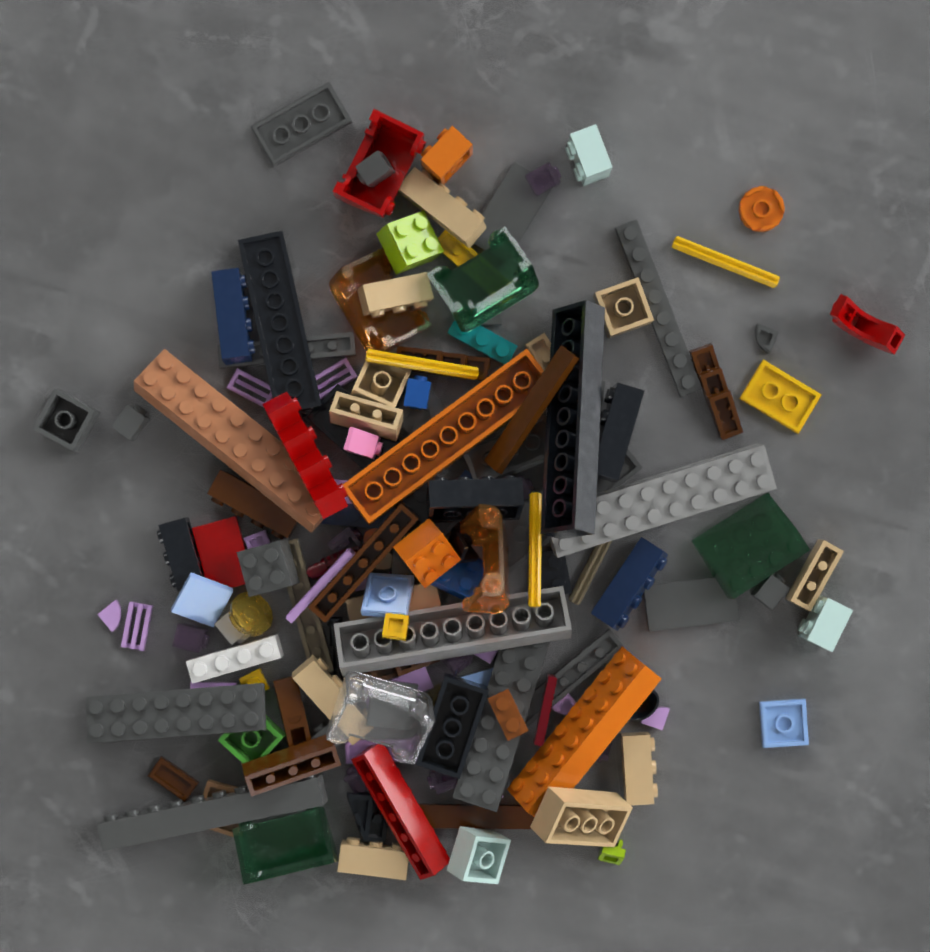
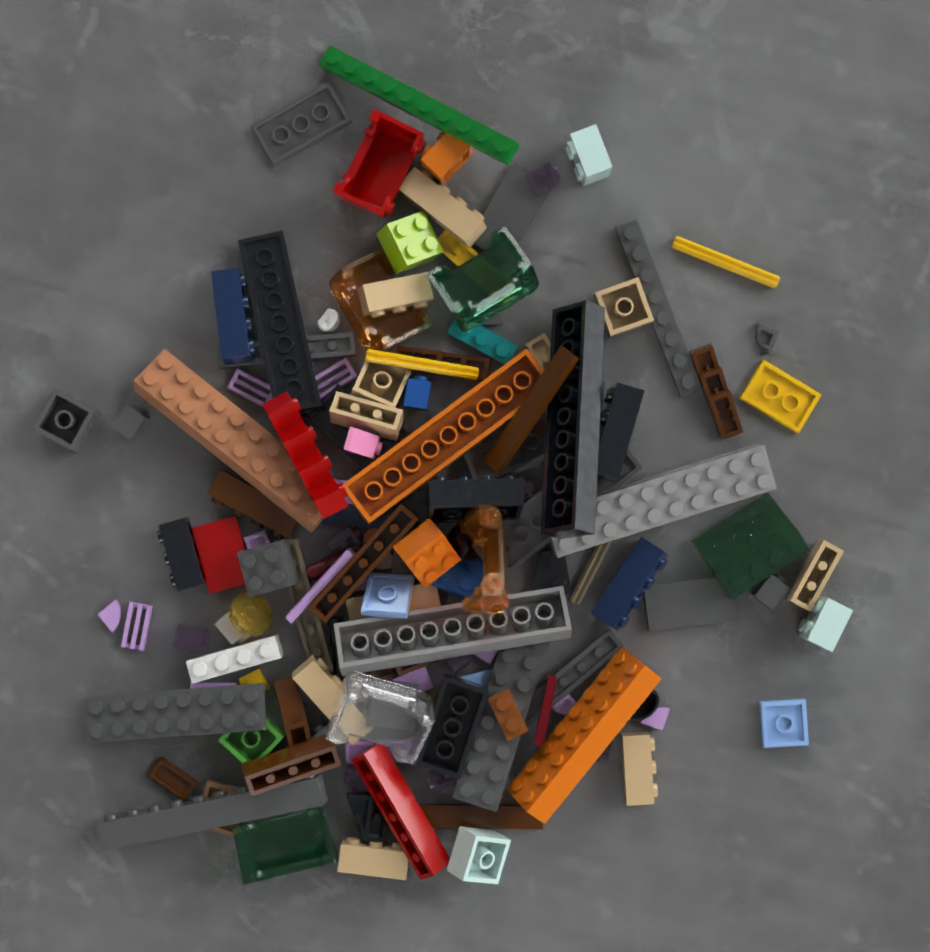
light blue tile [171,572,233,628] -> none
dark grey brick [355,150,395,188] -> none
yellow plate [382,613,409,641] -> none
yellow axle [528,492,542,607] -> none
tan brick [530,786,633,847] -> none
lime tile [597,839,626,865] -> none
orange tile [738,186,785,232] -> none
red arch [830,294,905,355] -> none
none -> white piece [317,309,341,332]
none -> green plate [318,45,520,166]

